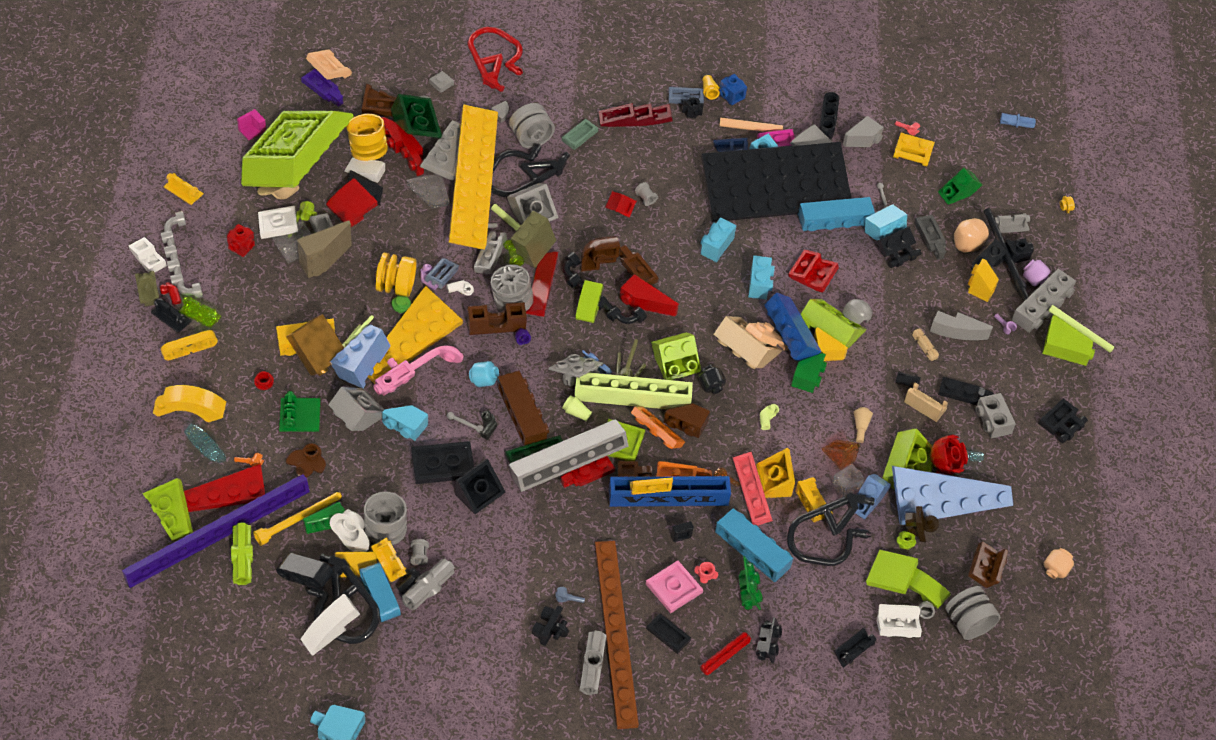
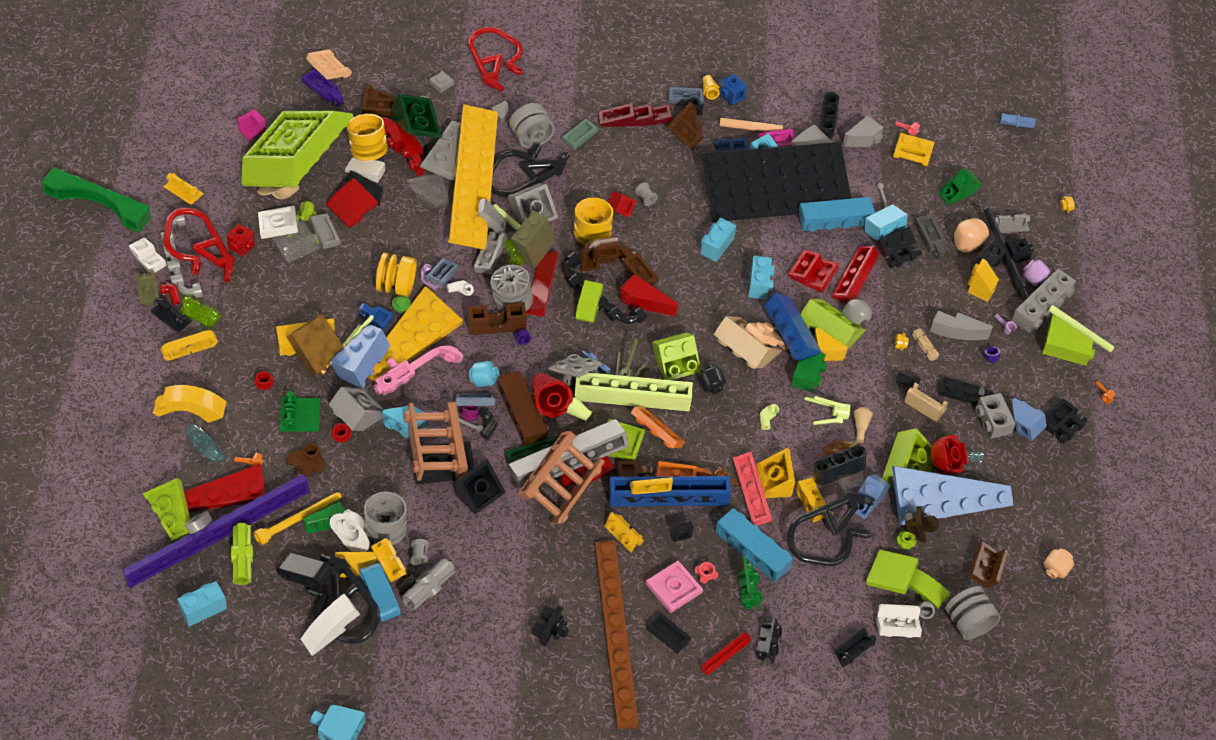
dark tan slope [297,220,352,278] -> none
sand blue hand [556,587,585,603] -> none
light grey piece [579,630,607,695] -> none
reddish brown slope [664,403,710,438] -> none
none -> green arch [41,167,151,233]
none -> red piece [163,208,235,282]
none -> medium azure brick [178,581,227,627]
none -> light grey beam [185,511,212,534]
none -> red plate [332,423,352,443]
none -> blue plate [359,303,394,331]
none -> nougat fence [404,402,468,480]
none -> sand blue tile [456,394,495,406]
none -> magenta plate [460,406,479,421]
none -> light grey tile [478,198,506,236]
none -> nougat fence [517,431,605,525]
none -> red cone [531,373,573,418]
none -> yellow wheel [573,198,613,245]
none -> yellow hinge [604,512,644,552]
none -> reddish brown wing [667,102,704,150]
none -> yellowish green plant [804,396,850,425]
none -> black beam [813,445,866,485]
none -> red slope [831,246,879,304]
none -> yellow plate [894,333,909,351]
none -> dark purple hinge [985,347,1000,363]
none -> medium blue slope [1012,398,1047,441]
none -> orange hand [1095,381,1115,405]

